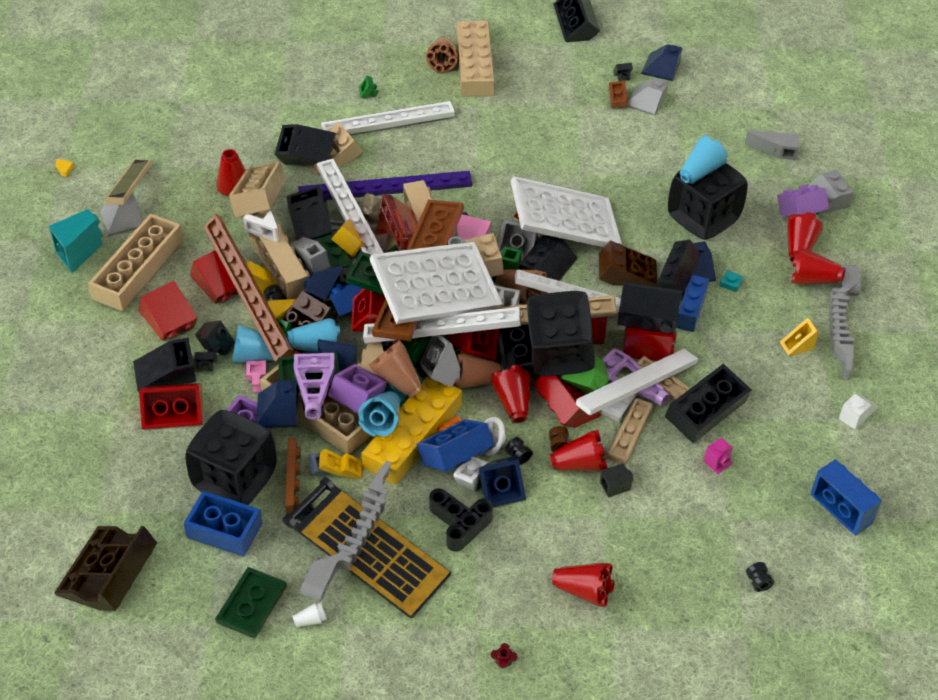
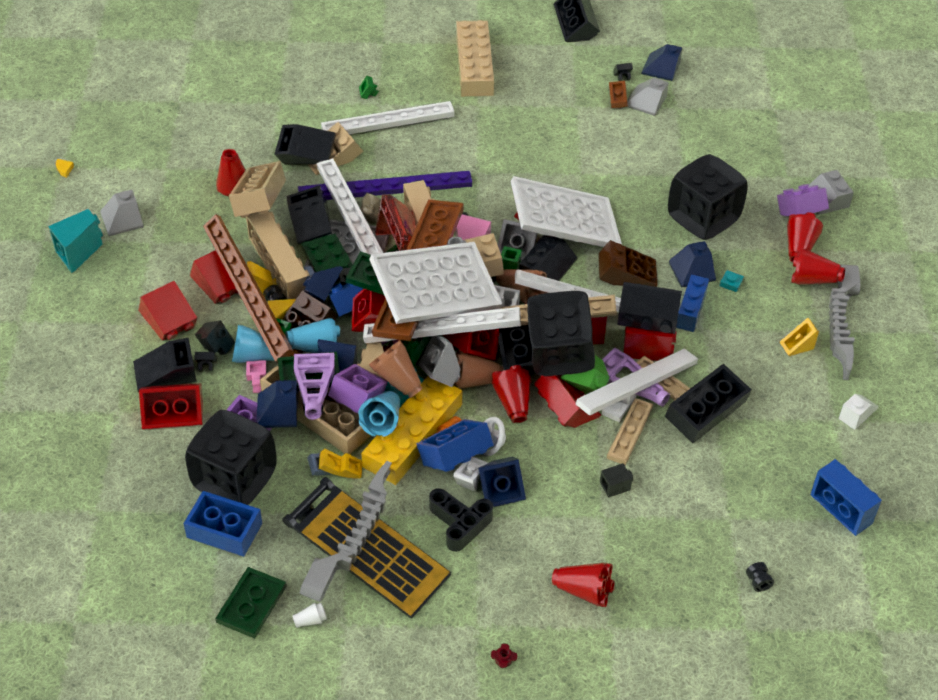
dark brown piece [54,526,157,611] -> none
tan brick [88,213,184,311] -> none
tile [106,159,151,205] -> none
white slope [243,211,279,242] -> none
dark orange plate [285,438,301,514] -> none
light grey slope [289,237,330,274] -> none
yellow slope [331,219,364,257] -> none
nougat cone [426,36,458,73] -> none
black wheel [505,437,533,465] -> none
reddish brown wheel [549,426,570,453] -> none
red cone [550,430,608,471] -> none
black slope [655,239,701,295] -> none
medium azure cone [680,135,728,184] -> none
dark pink brick [704,437,733,474] -> none
light grey slope [745,130,799,160] -> none

